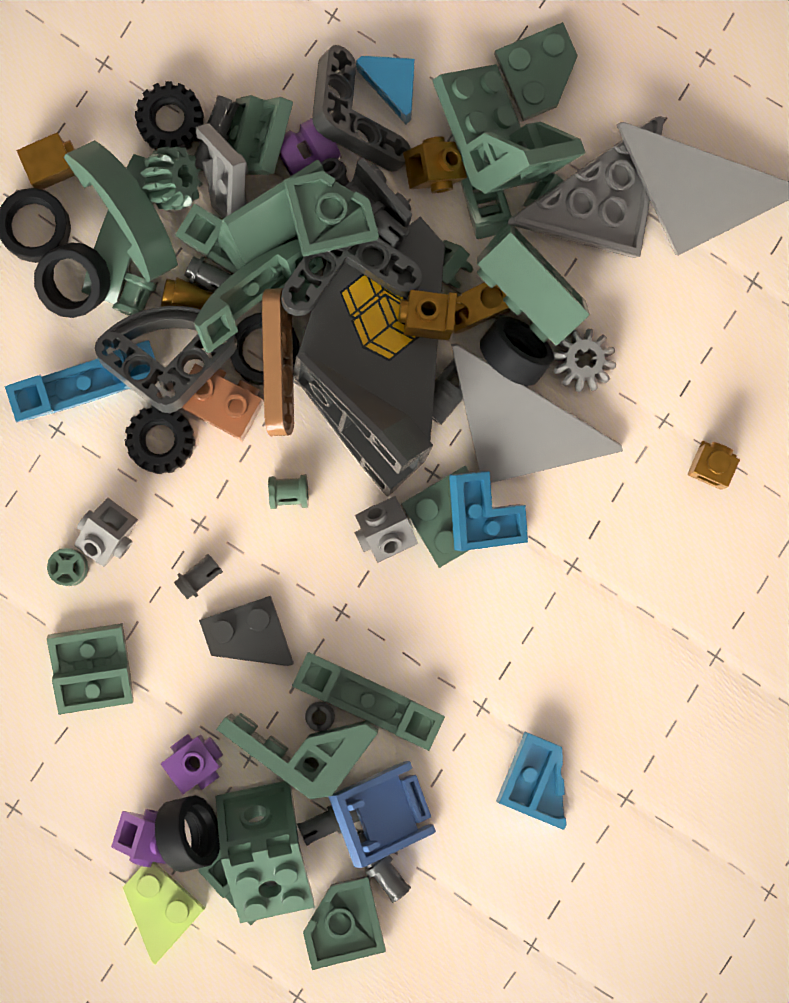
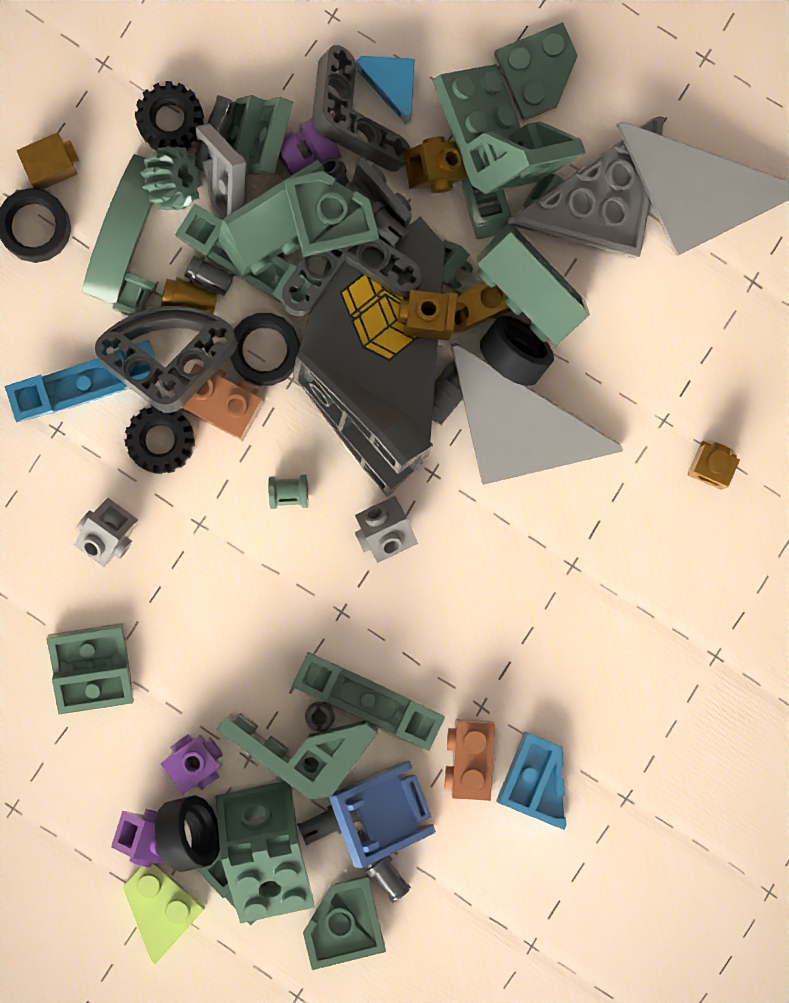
black tyre [34,242,110,318] -> none
sand green wheel [47,548,89,586] -> none
sand green slope [64,140,178,283] -> none
dark grey pin [173,554,223,600] -> none
sand green slope [194,239,324,353] -> none
dark grey wing [199,596,294,666] -> none
medium nougat beam [262,288,294,437] -> none
sand green plate [401,465,469,568] -> none
dark azure plate [449,471,528,551] -> none
light grey gear [553,328,616,393] -> none
none -> nougat brick [444,719,495,801]

